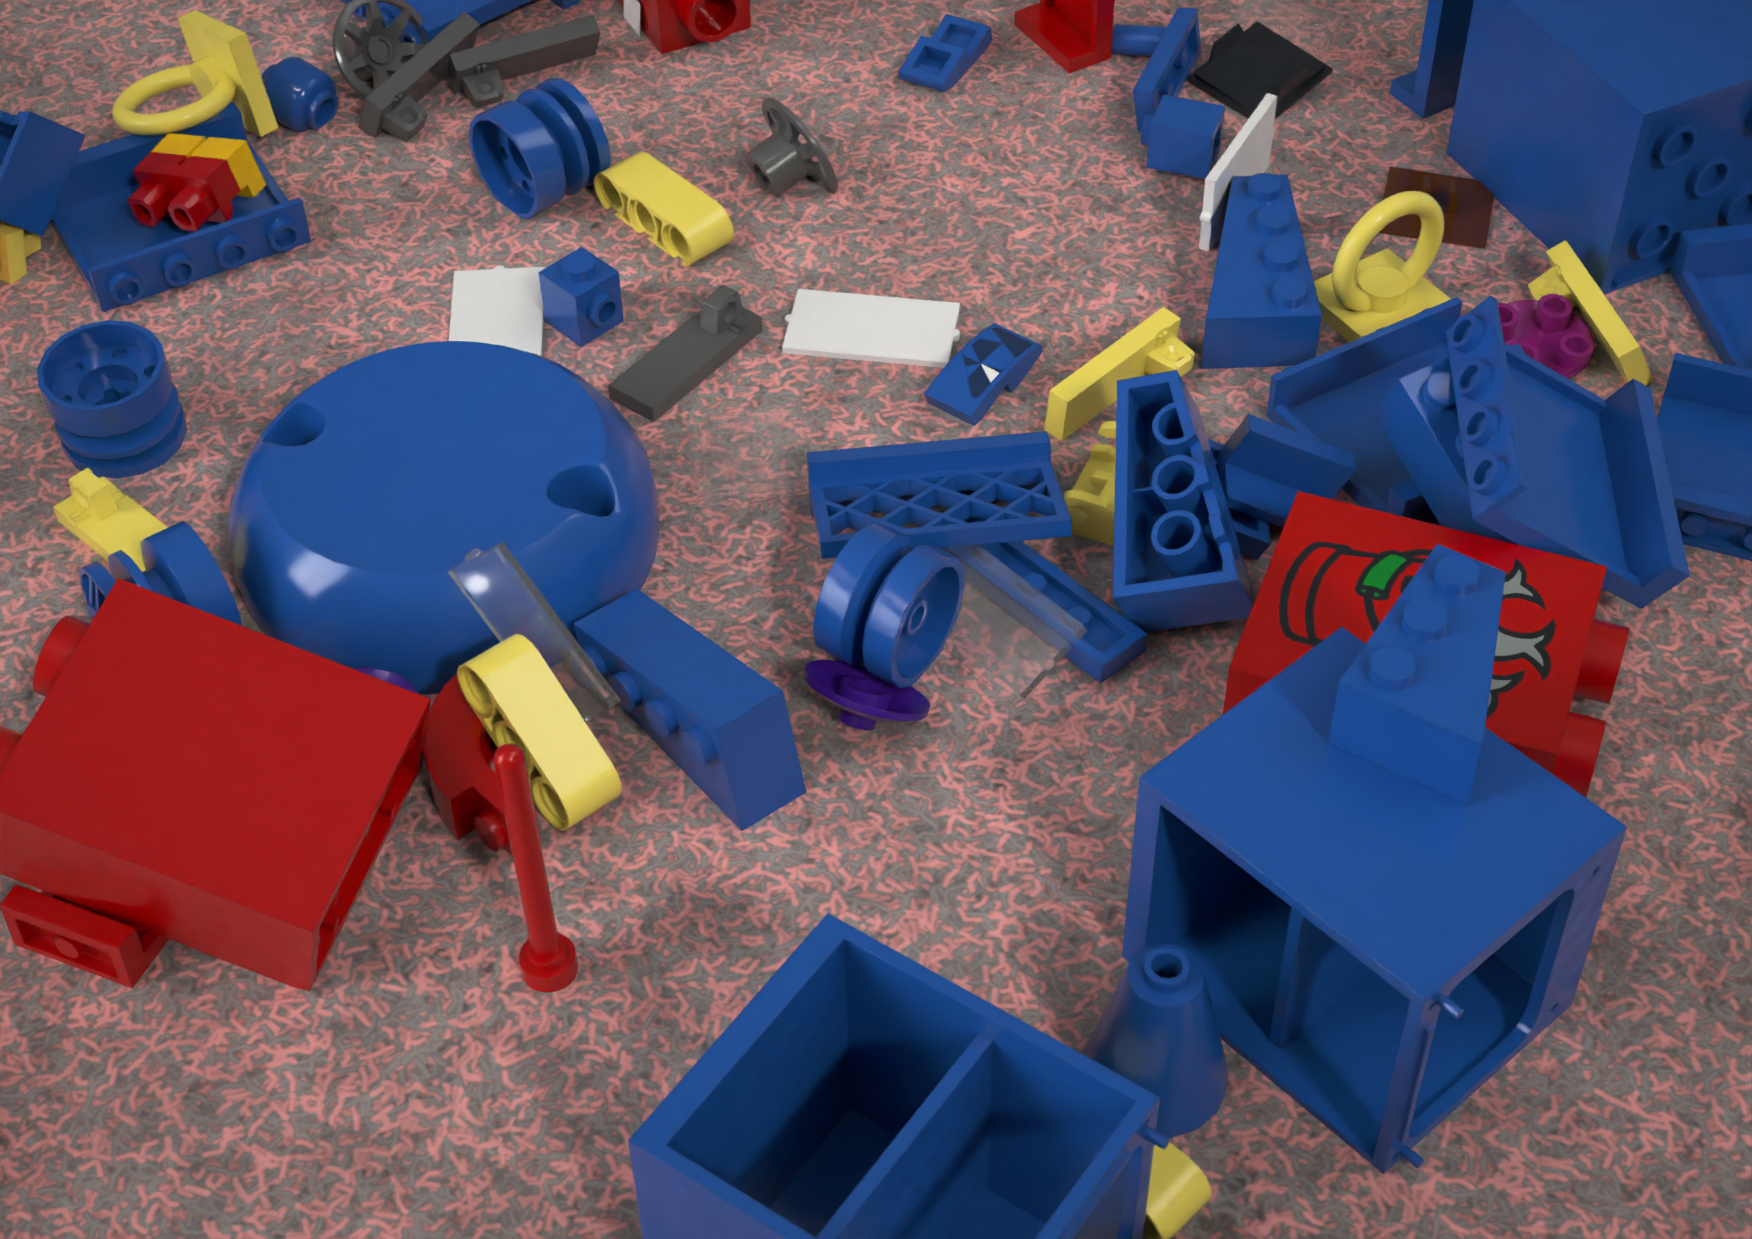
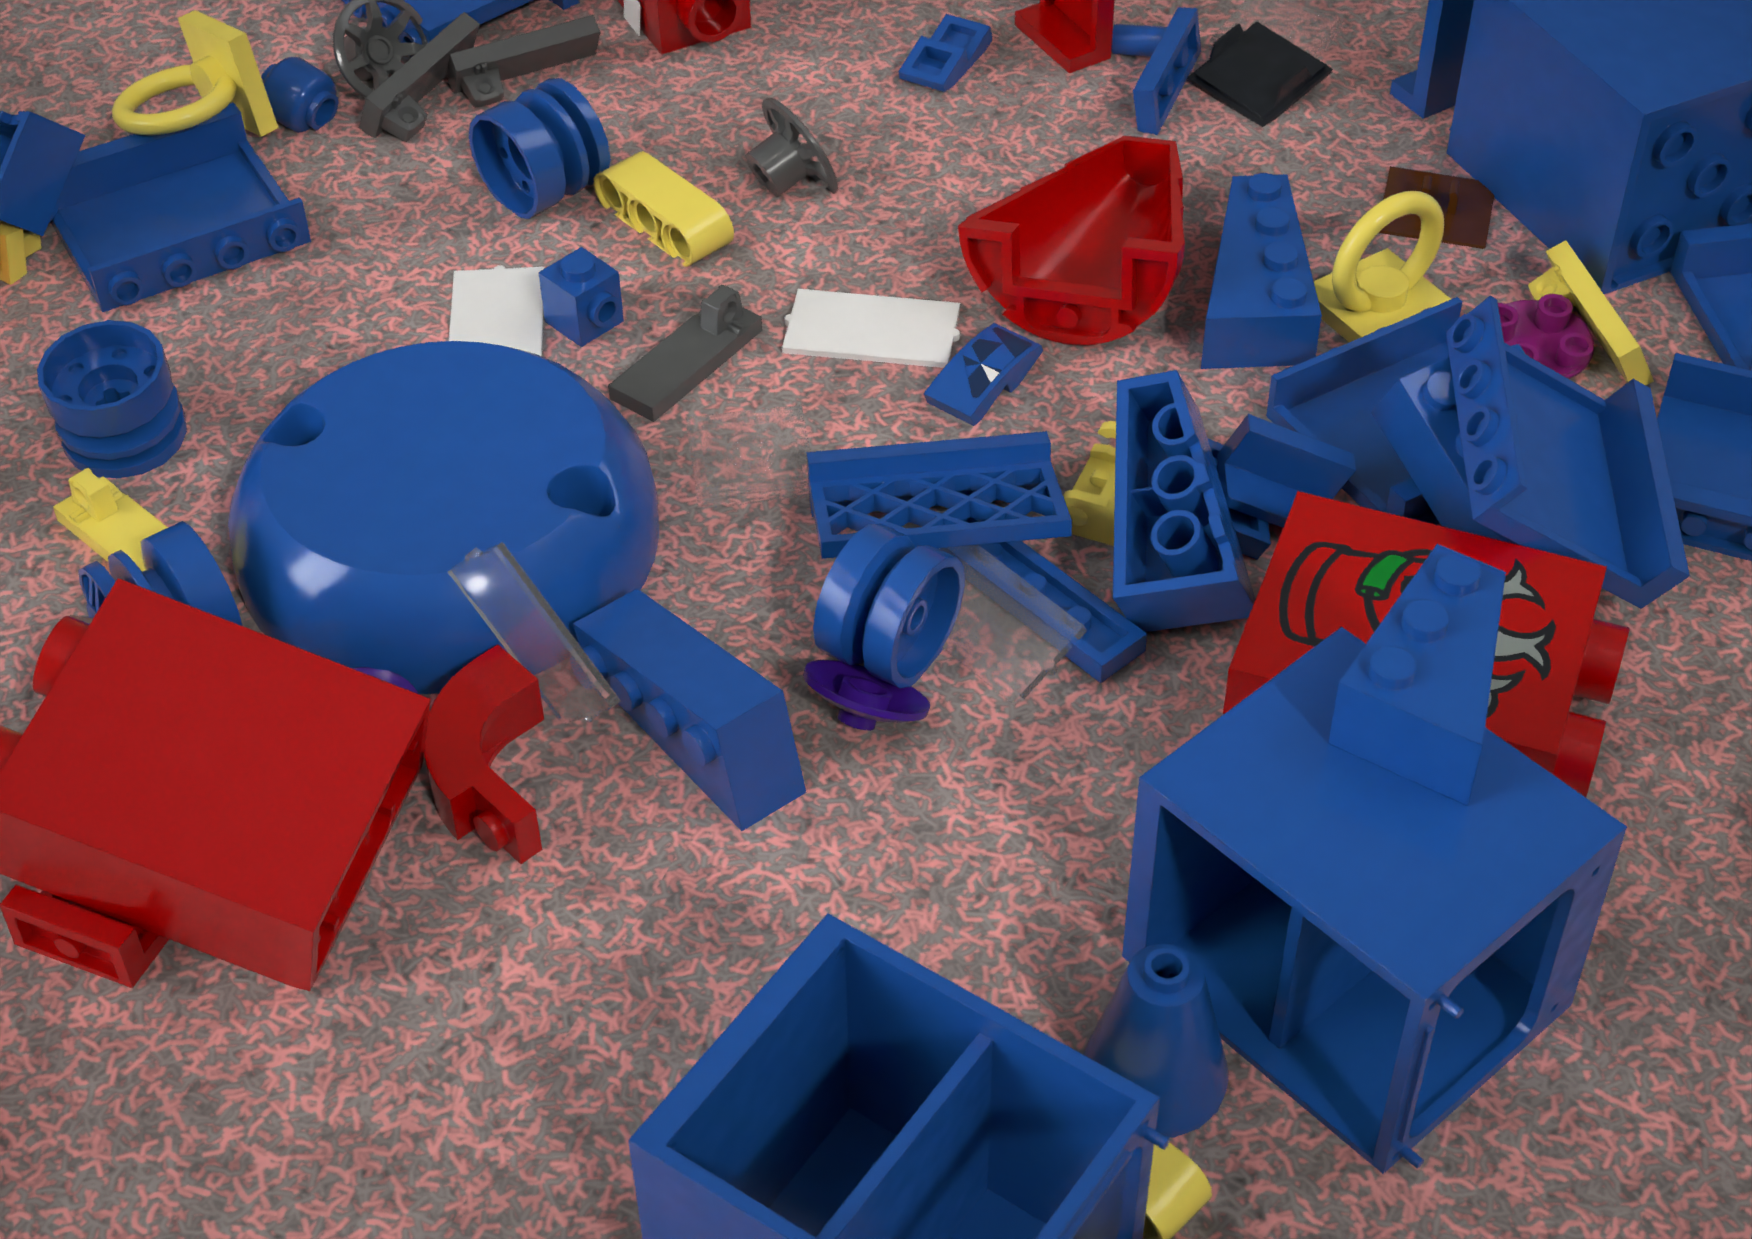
red hips [128,133,266,231] -> none
light yellow beam [457,634,622,831] -> none
red piece [493,743,578,993] -> none
light yellow hinge [1044,307,1195,441] -> none
blue brick [1140,94,1225,179] -> none
white piece [1199,93,1277,252] -> none
none -> red cone [958,136,1185,345]

